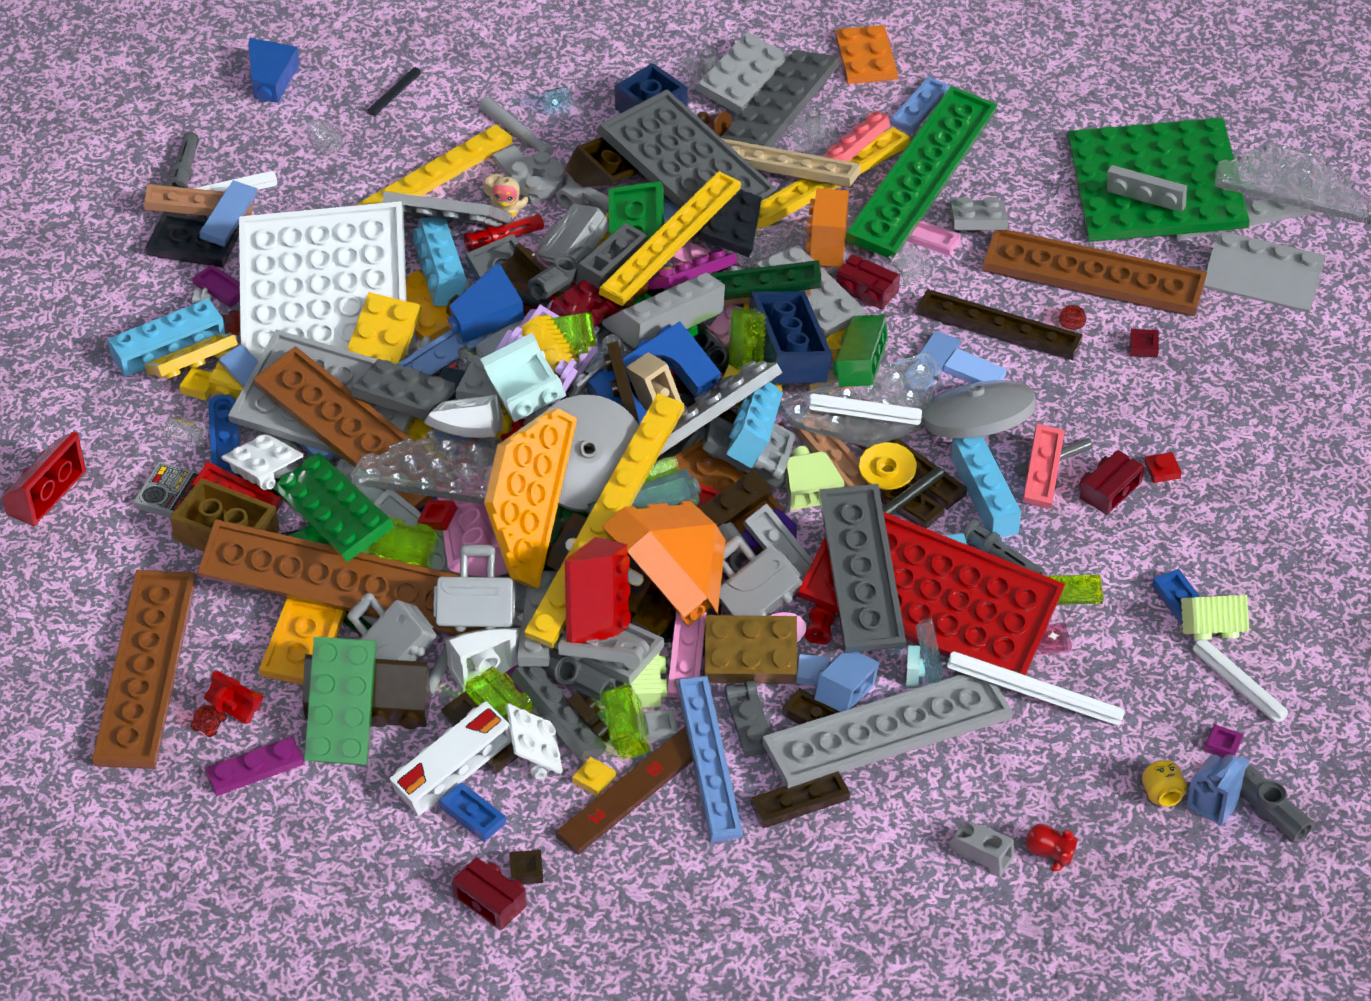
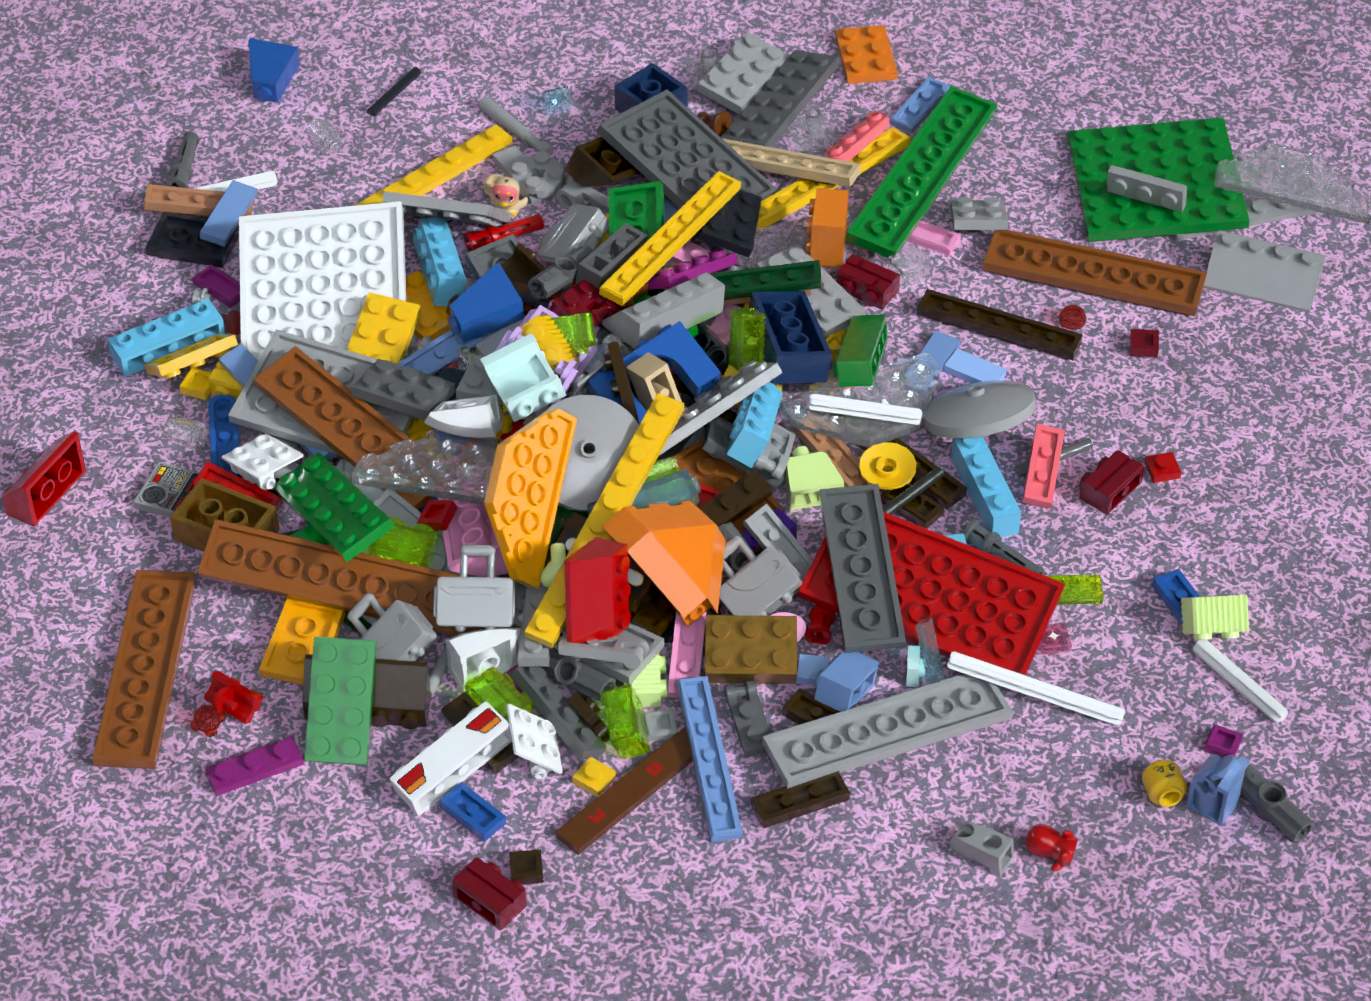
none -> yellowish green arm [540,543,566,588]

